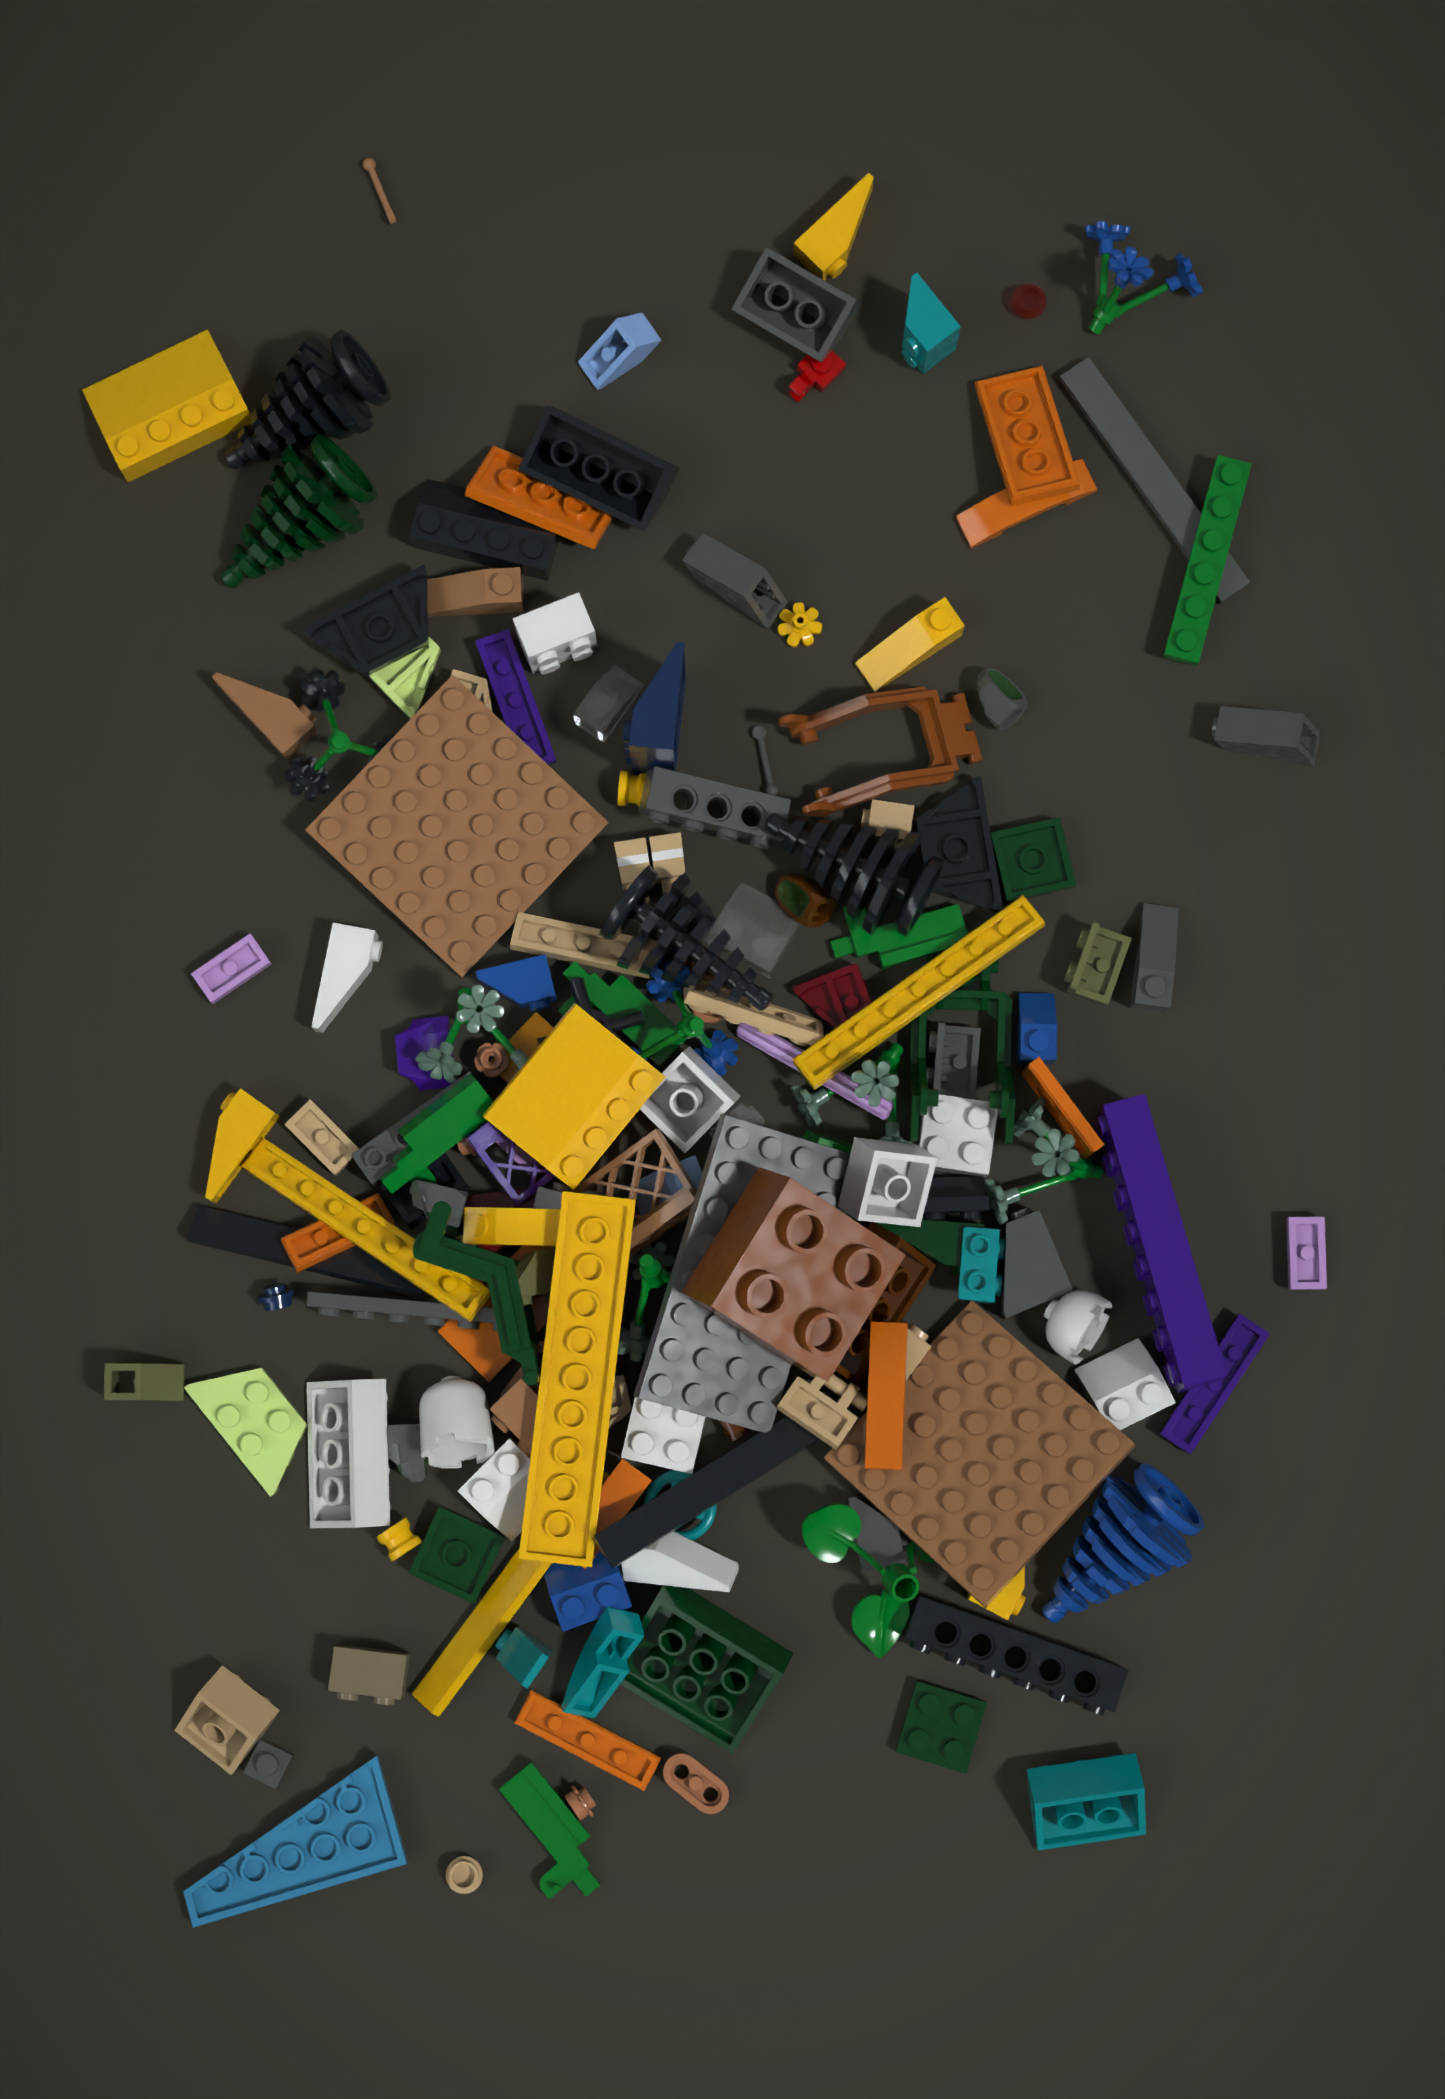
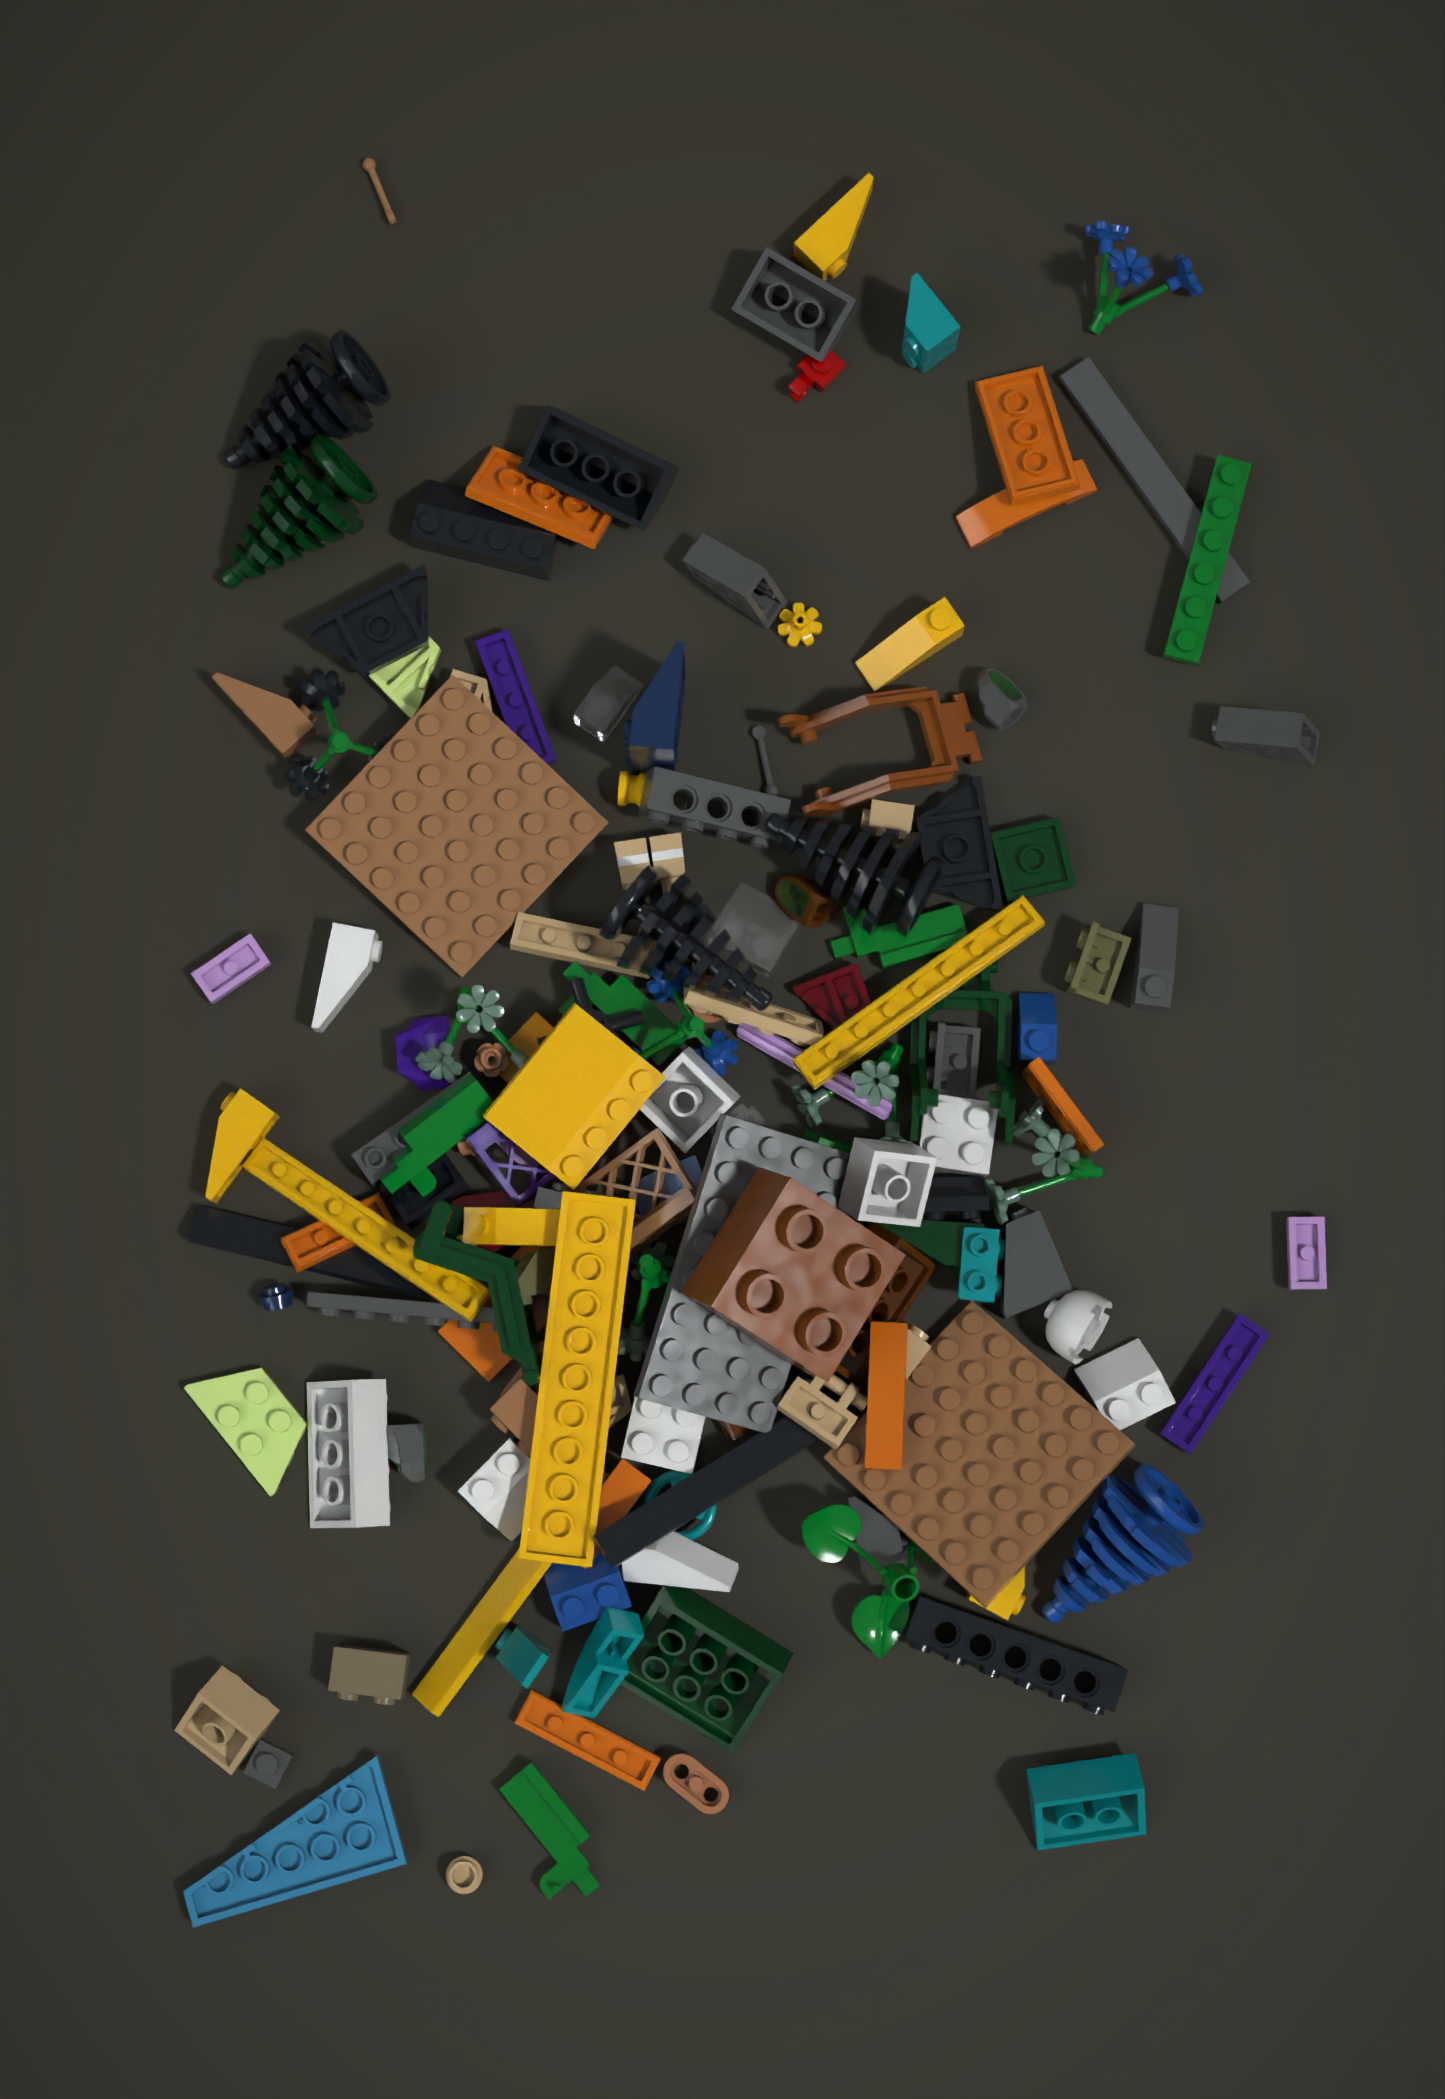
yellow slope [82,329,251,483] -> none
olive slope [104,1363,185,1401] -> none
tan plate [284,1099,359,1176] -> none
yellow wheel [376,1517,422,1562] -> none
dark green plate [408,1506,506,1604] -> none
dark grey rock [409,1180,468,1228] -> none
white cylinder [419,1376,495,1468] -> none
medium nougat slope [428,567,524,617] -> none
blue slope [476,954,557,1012] -> none
white brick [513,592,598,674] -> none
nougat plate [564,1786,596,1821] -> none
light blue slope [578,313,662,390] -> none
dark green plate [895,1680,987,1774] -> none
clear red plate [1011,284,1046,319] -> none
dark purple brick [1093,1094,1227,1394] -> none

